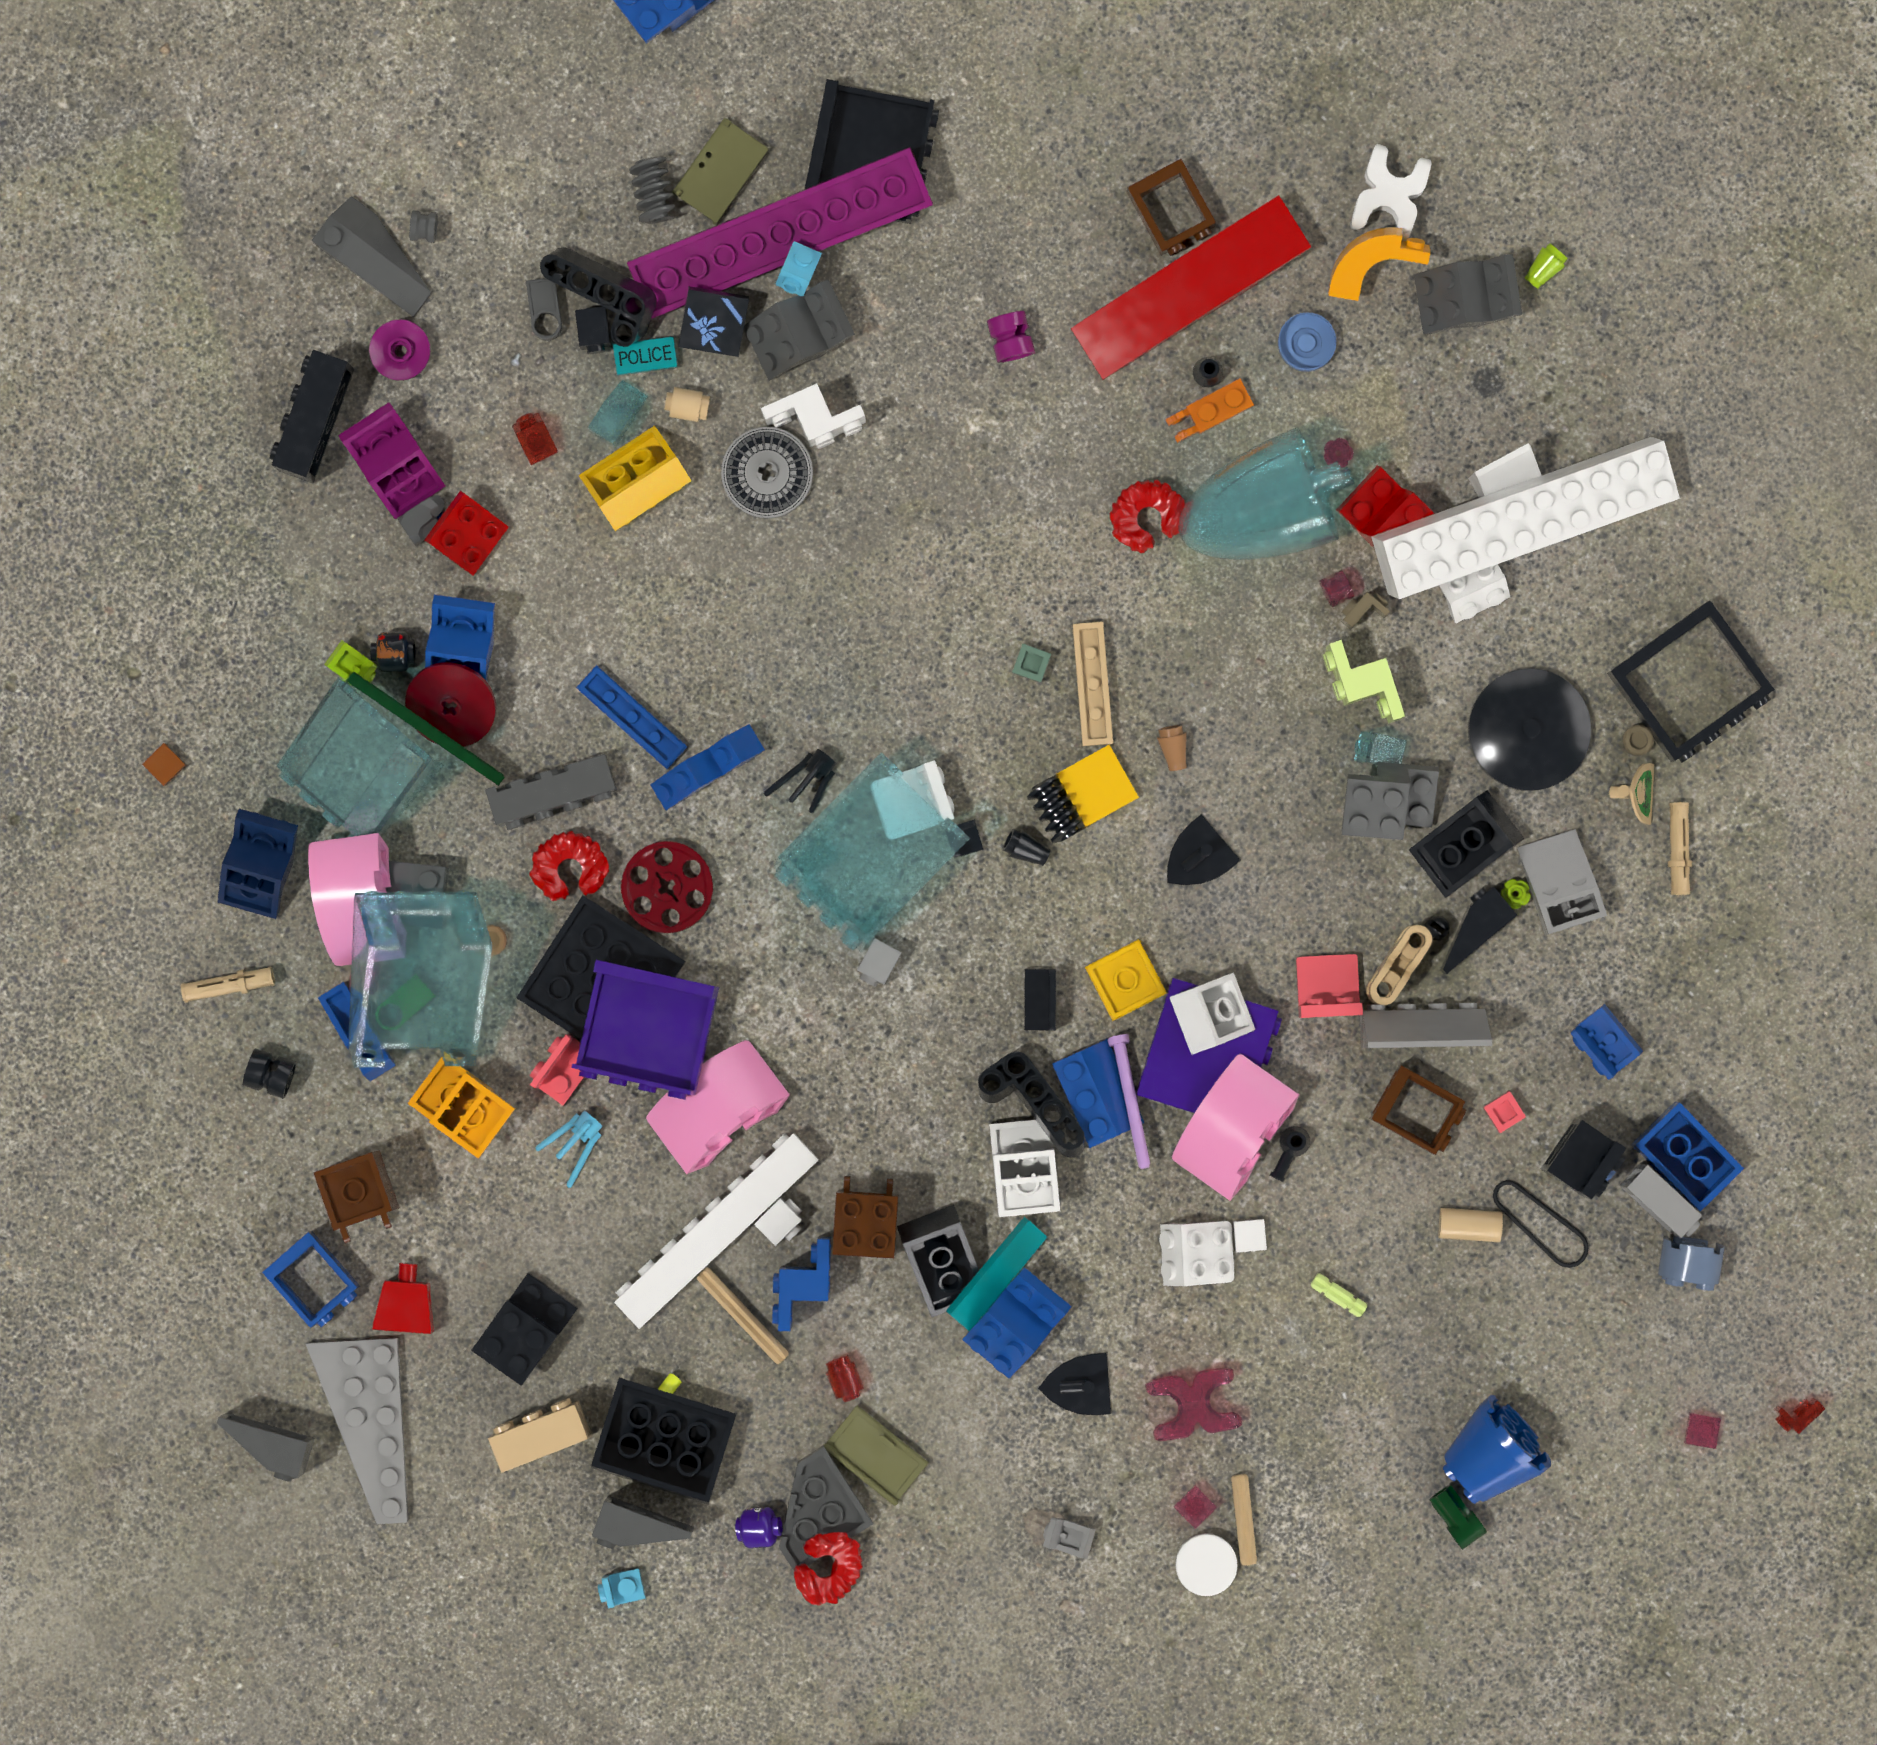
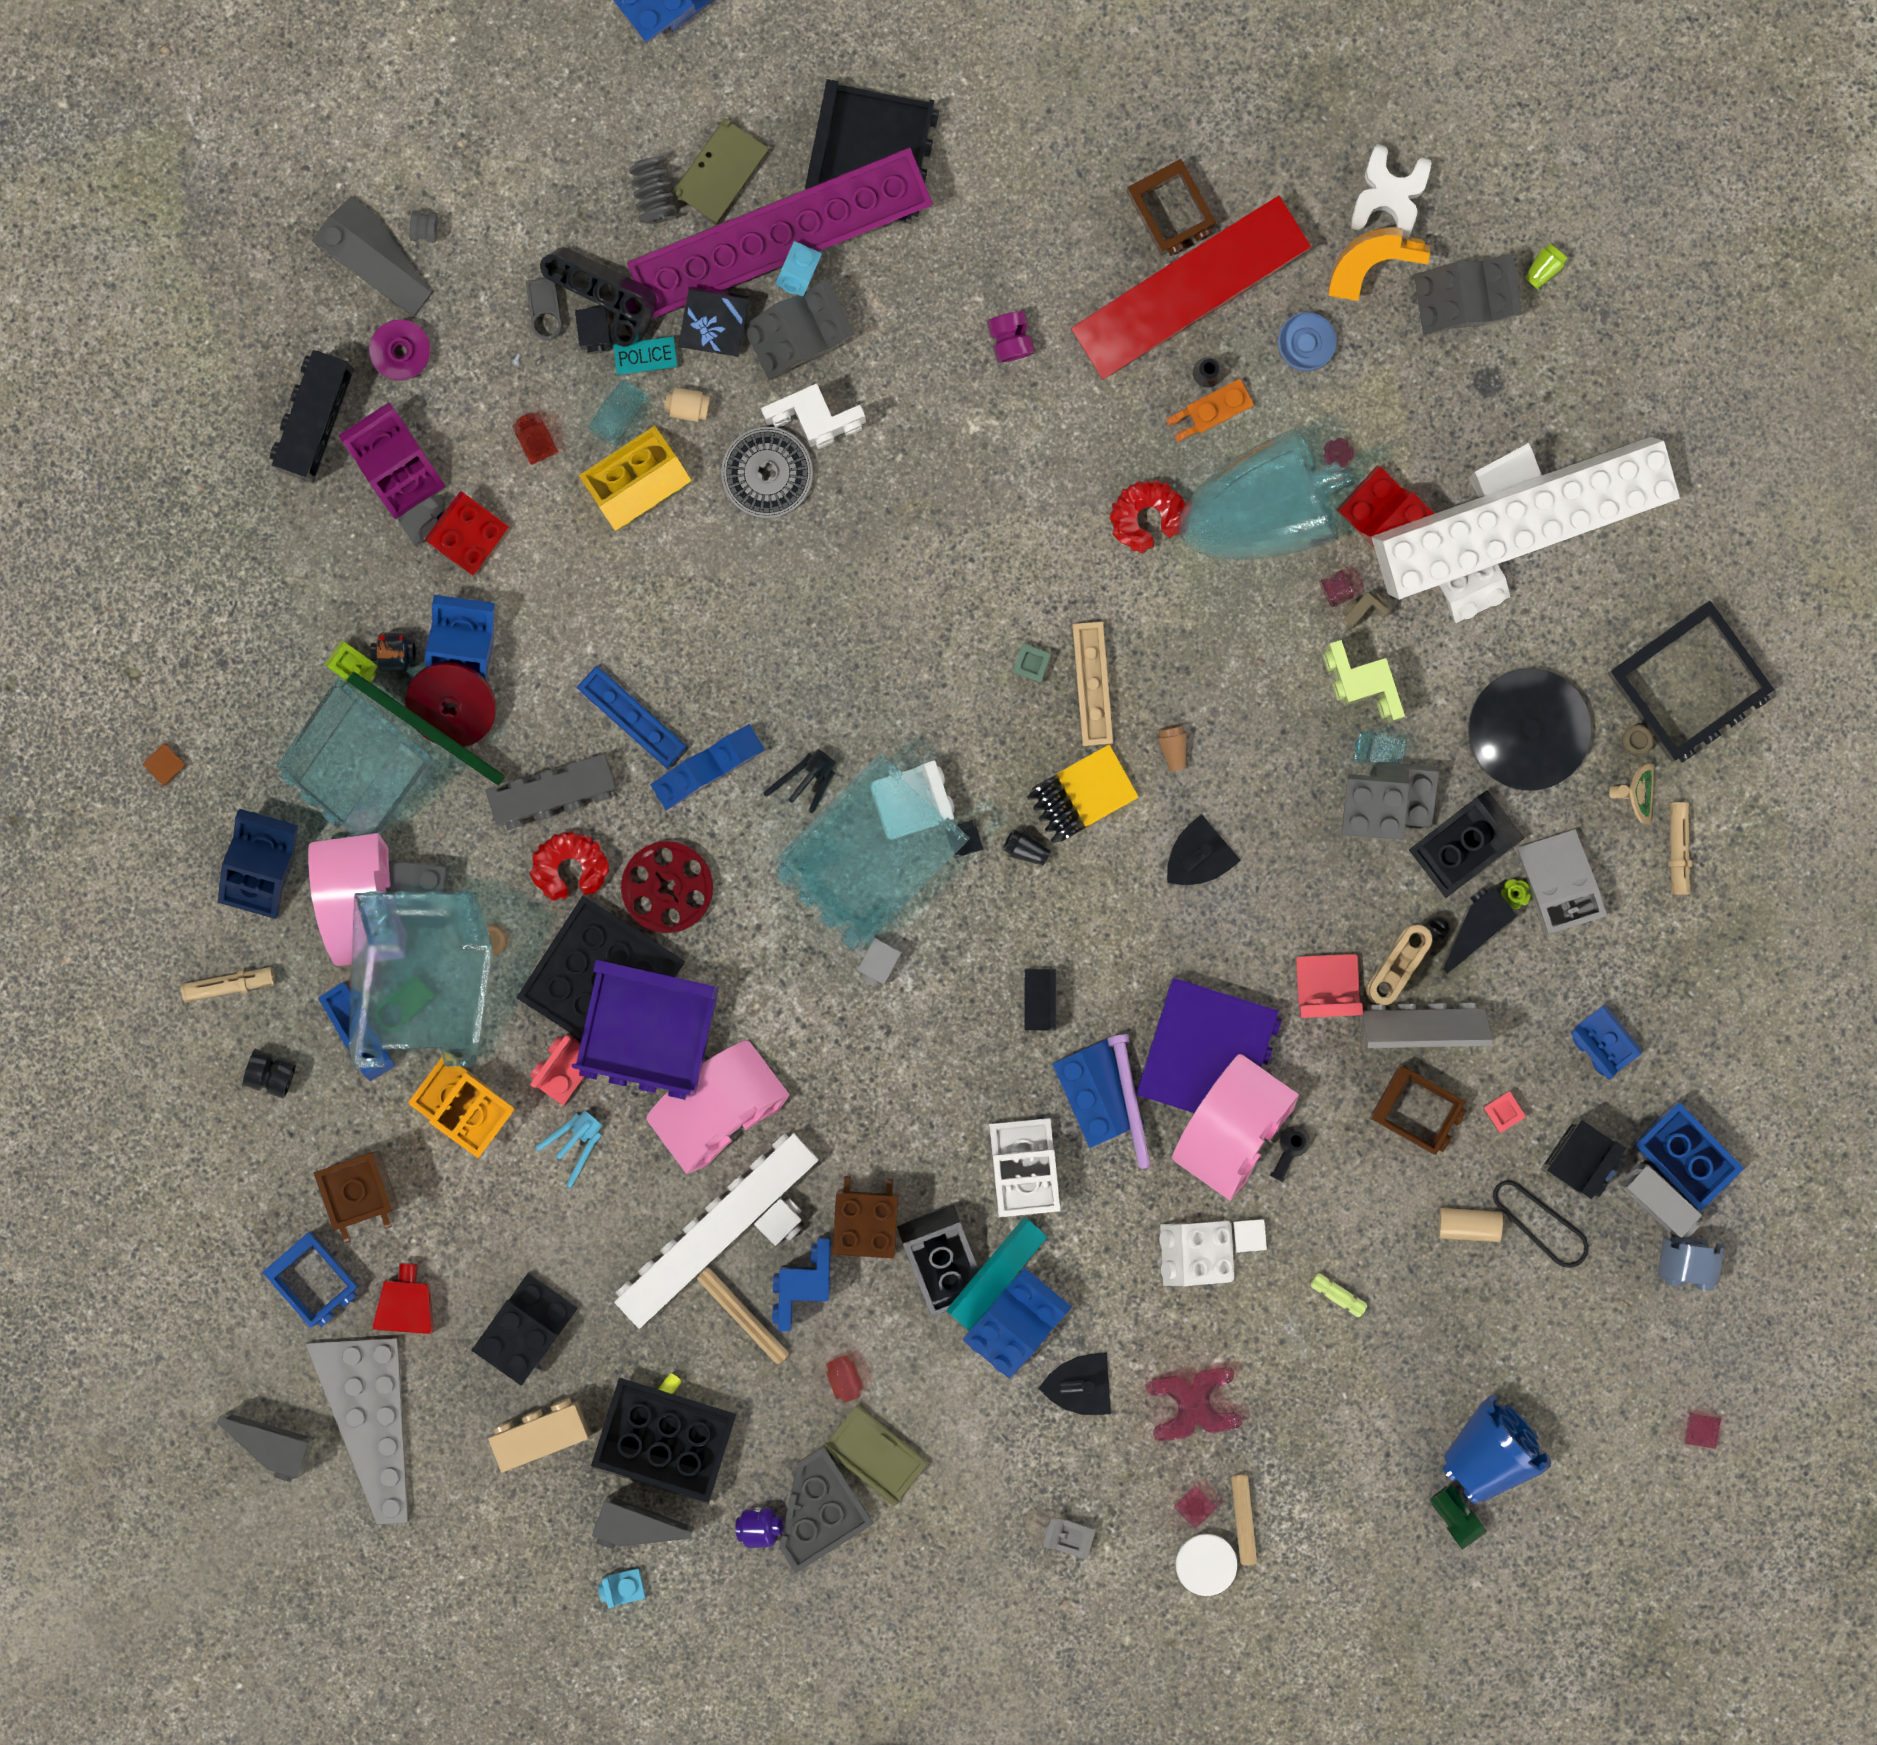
red piece [794,1532,863,1606] -> none
black beam [978,1051,1085,1158] -> none
yellow tile [1085,939,1167,1021] -> none
white slope [1169,972,1255,1055] -> none
clear red bracket [1774,1398,1825,1434] -> none

